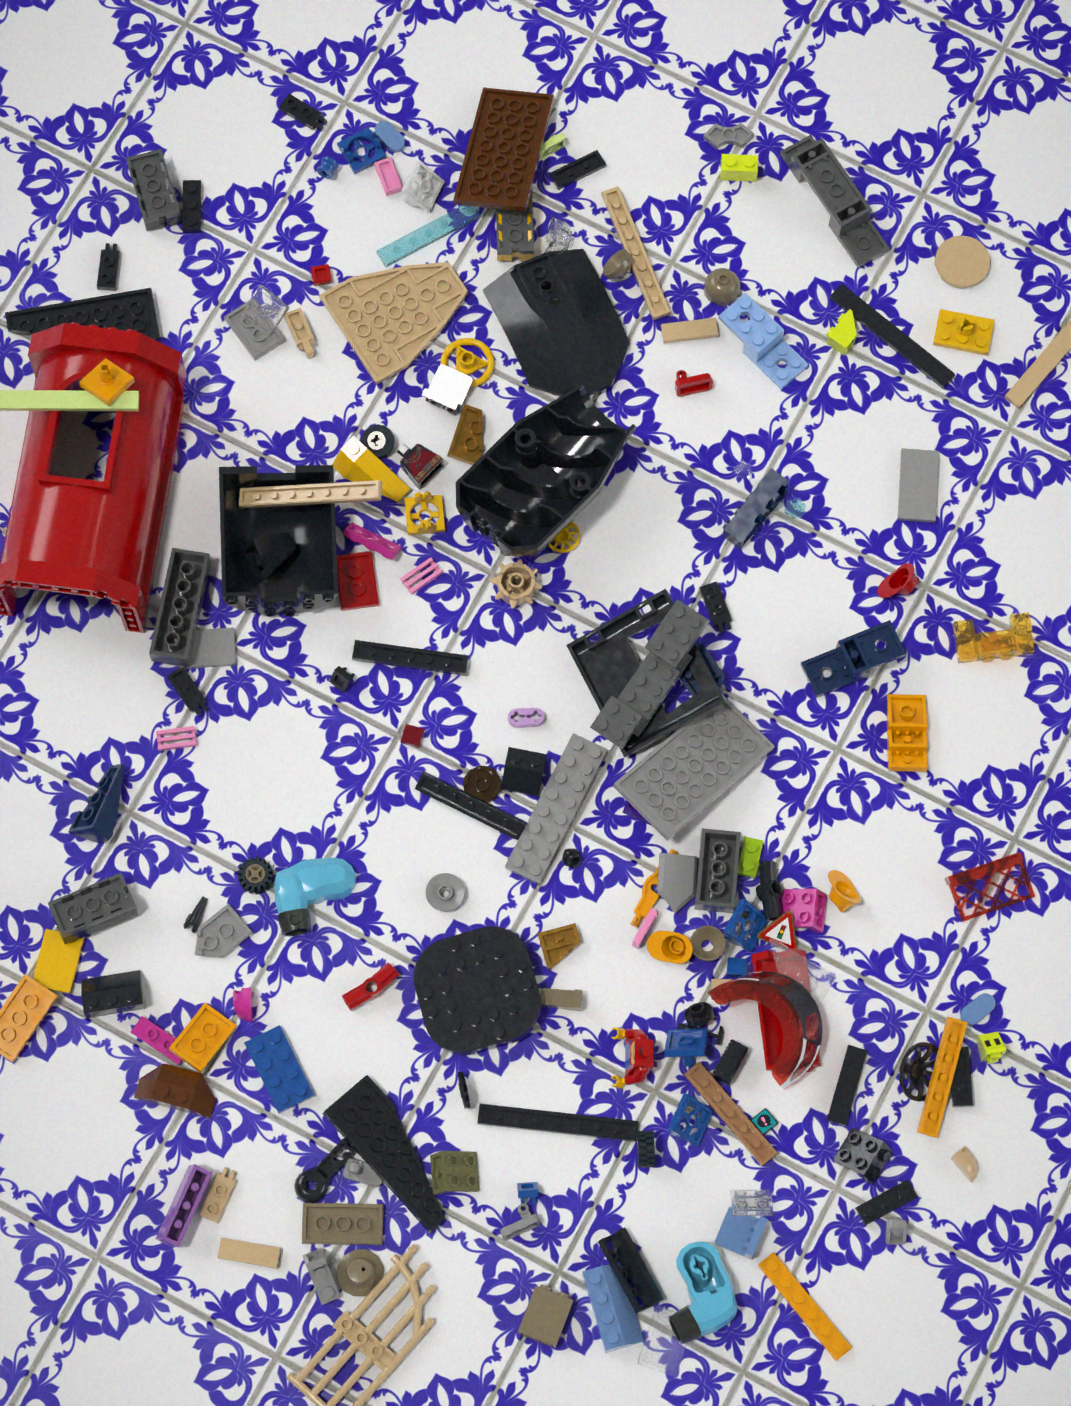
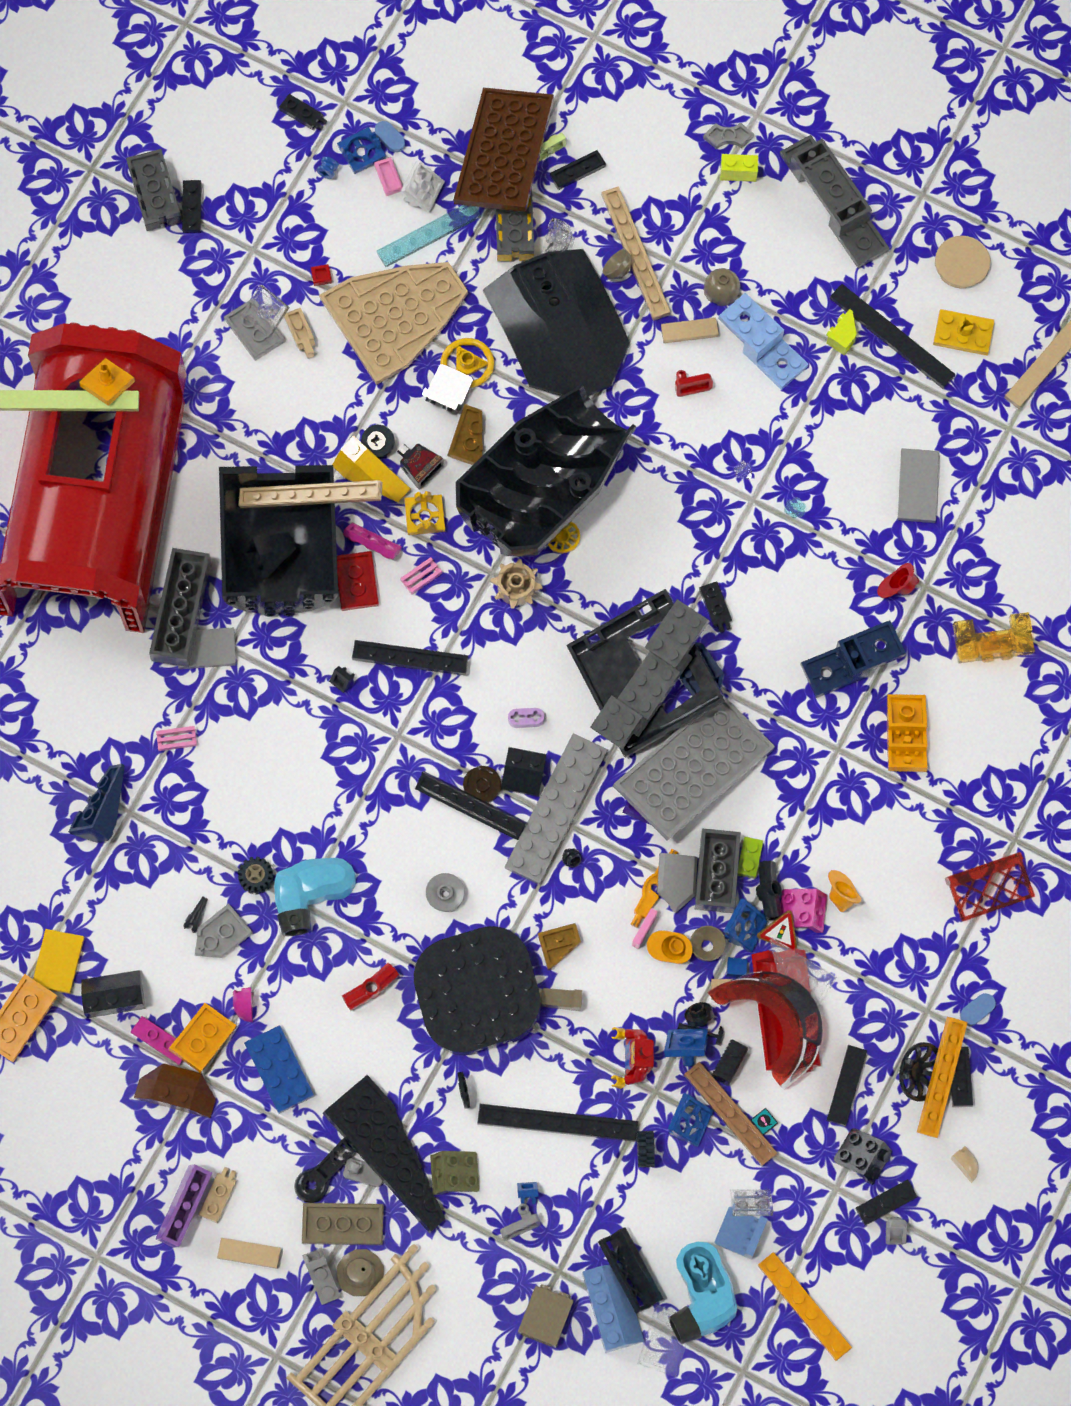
black wing [5,288,160,341] -> none
dark grey piece [48,873,138,945] -> none
black hinge [97,243,120,291] -> none
black hinge [167,666,208,716] -> none
dark red tile [400,724,425,748] -> none
dark blue wedge [723,468,789,550] -> none
neon yellow slope [976,1032,1006,1064] -> none

